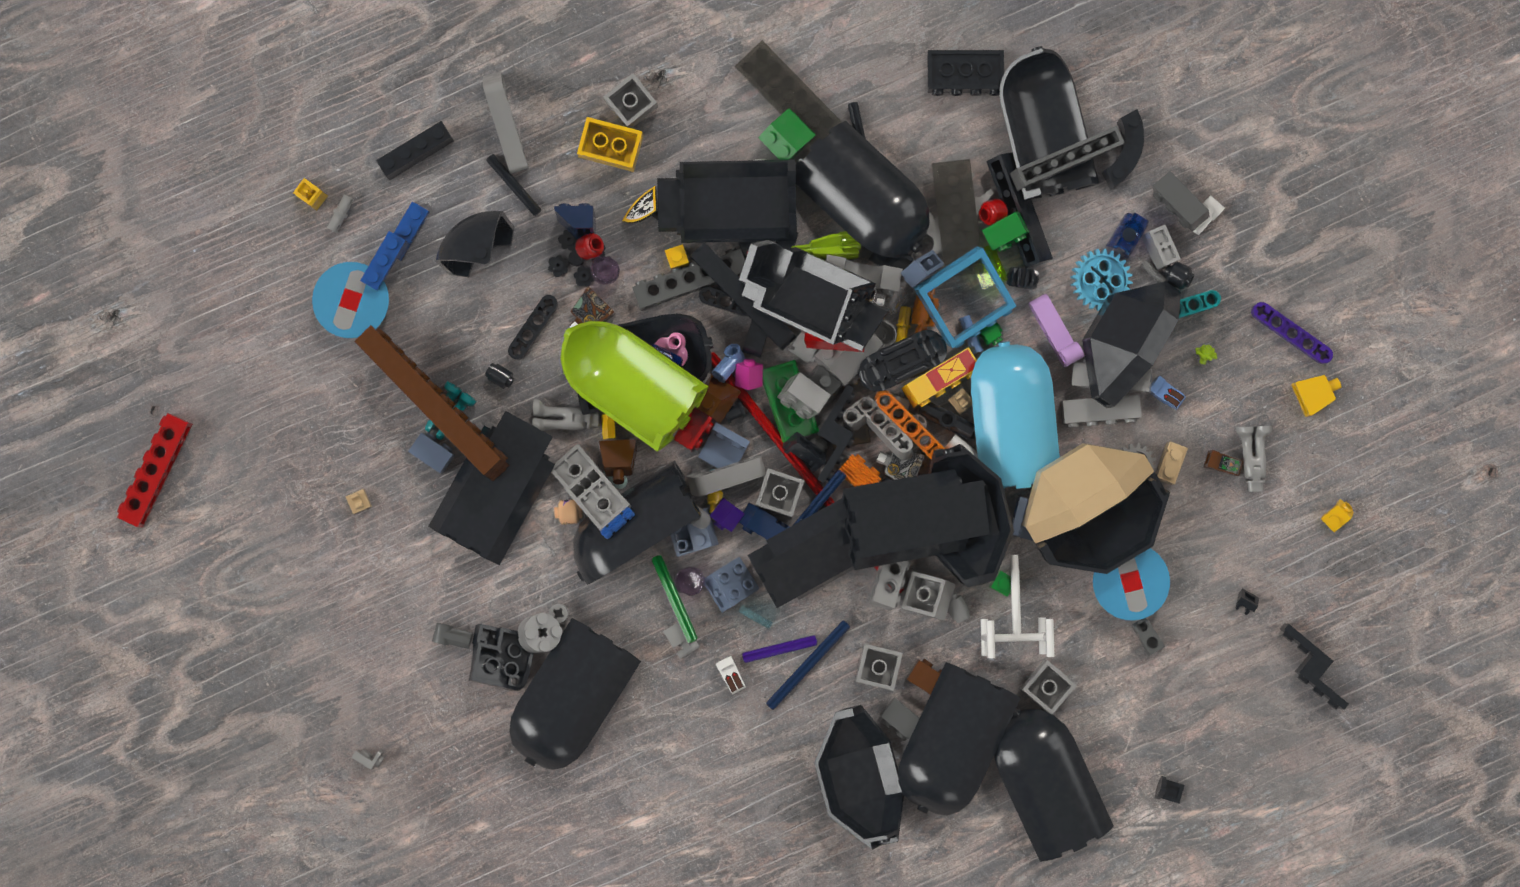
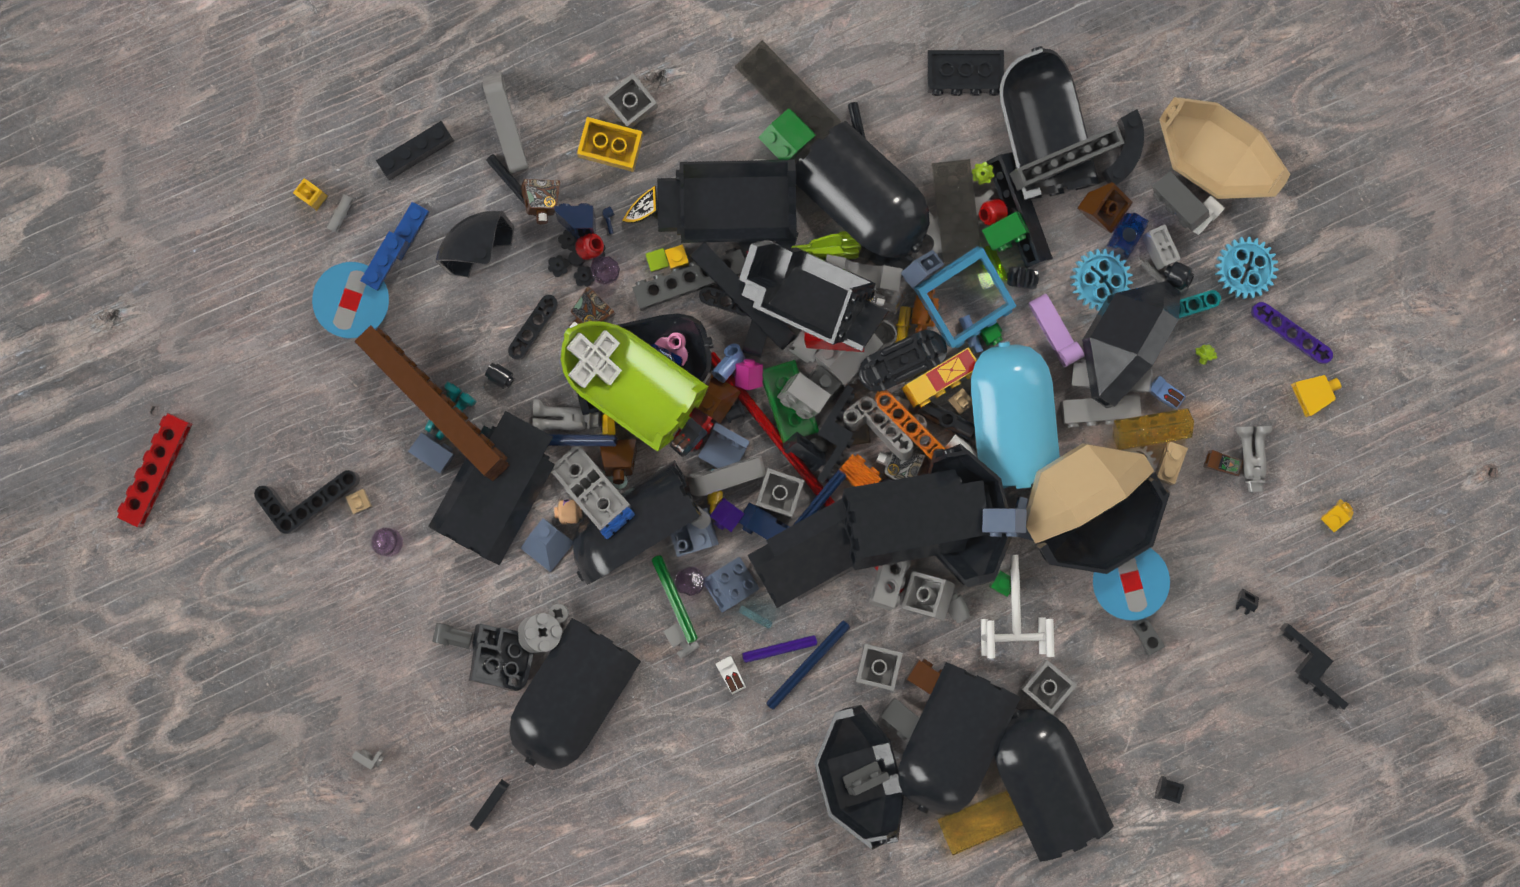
none -> black beam [254,470,360,534]
none -> clear purple hair [371,527,403,557]
none -> black beam [470,779,510,831]
none -> torso [521,179,560,225]
none -> sand blue slope [521,518,573,572]
none -> dark blue axle [548,434,618,446]
none -> white plate [566,330,622,388]
none -> dark blue hand [602,206,615,234]
none -> lime tile [645,248,669,272]
none -> black leg [670,418,708,457]
none -> dark grey bracket [842,762,890,796]
none -> clear yellow container [937,789,1023,856]
none -> lime plant [971,162,994,185]
none -> sand blue brick [982,509,1027,537]
none -> reddish brown slope [1077,182,1133,234]
none -> clear yellow brick [1112,408,1194,450]
none -> tan panel [1159,97,1290,199]
none -> medium azure gear [1215,237,1279,299]

